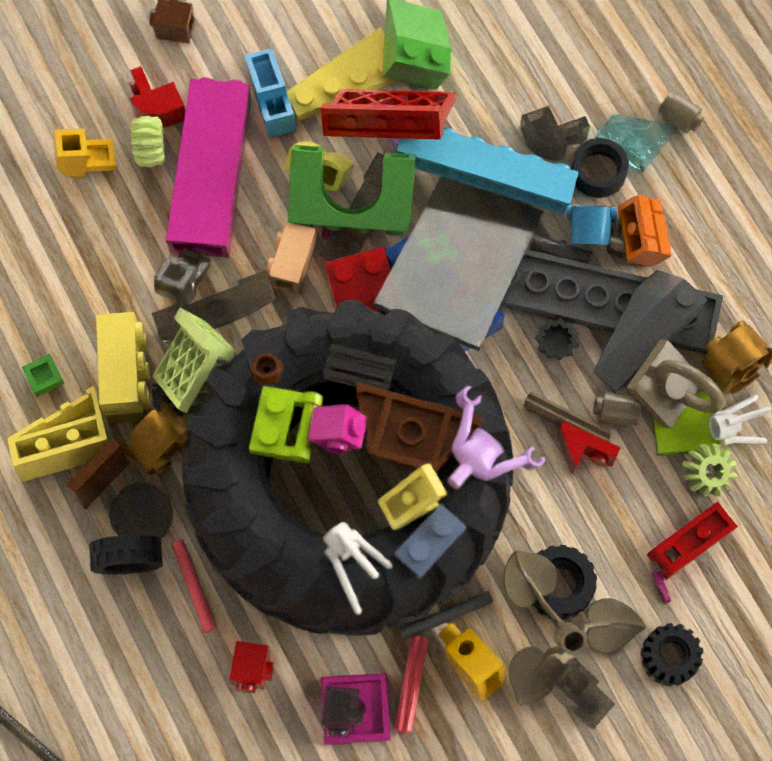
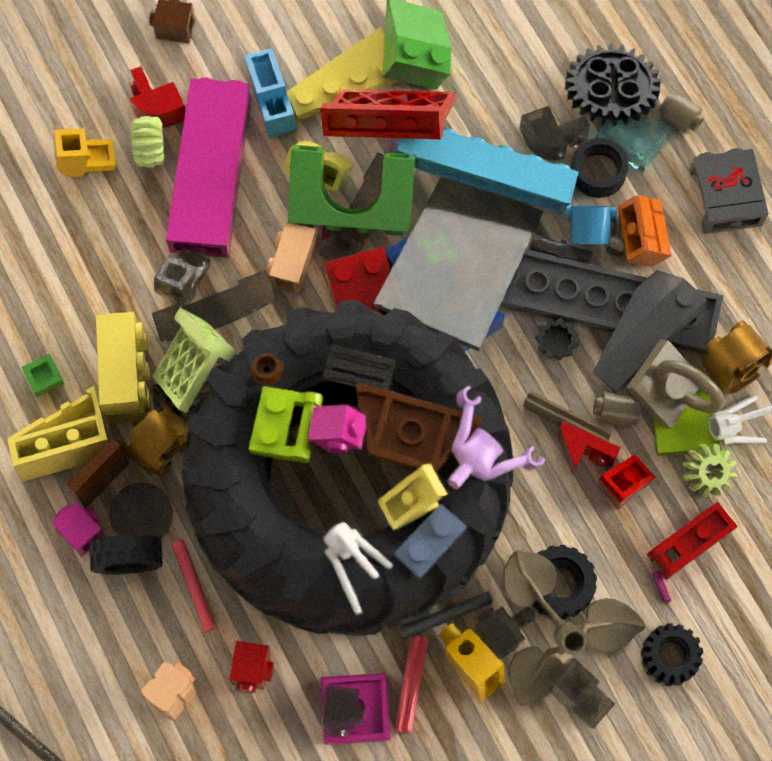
none -> dark pink brick [52,502,106,558]
none -> light nougat brick [141,661,197,720]
none -> clear smoke brick [474,606,536,660]
none -> black gear [565,44,661,126]
none -> red slope [598,454,656,510]
none -> dark grey panel [689,148,769,234]

